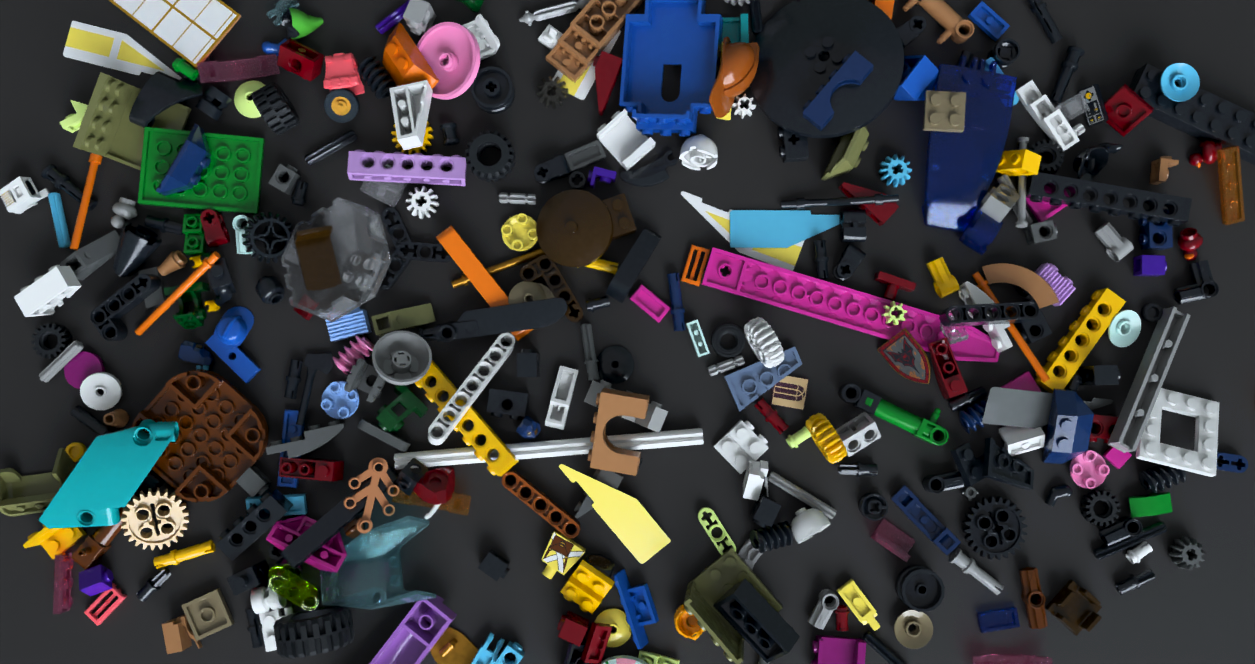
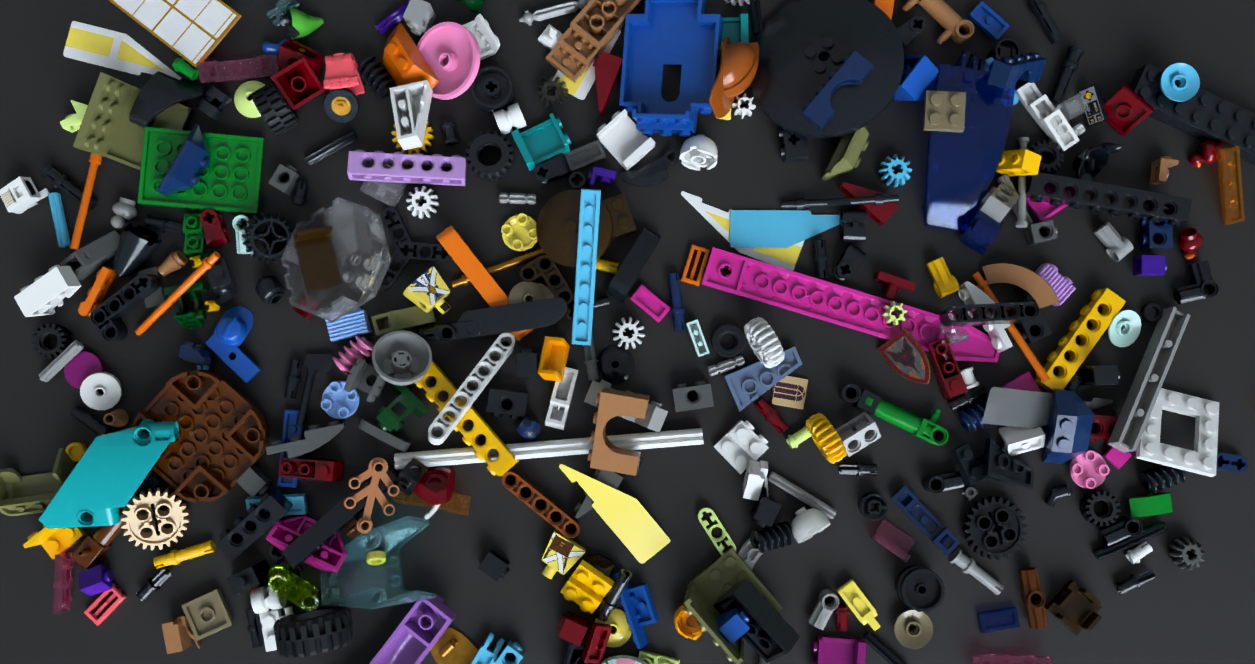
none -> orange hinge [78,266,117,317]
none -> dark red slope [270,57,325,111]
none -> light yellow tile [366,551,386,565]
none -> torso [403,266,451,315]
none -> white wheel [493,102,527,135]
none -> teal panel [511,113,571,171]
none -> light orange panel [537,336,570,382]
none -> medium azure tile [572,188,601,346]
none -> black pin [596,569,632,622]
none -> white gear [612,317,645,350]
none -> dark grey brick [672,380,714,412]
none -> blue slope [718,608,750,644]
none -> white bush [960,367,980,389]
none -> dark blue arch [988,51,1047,89]

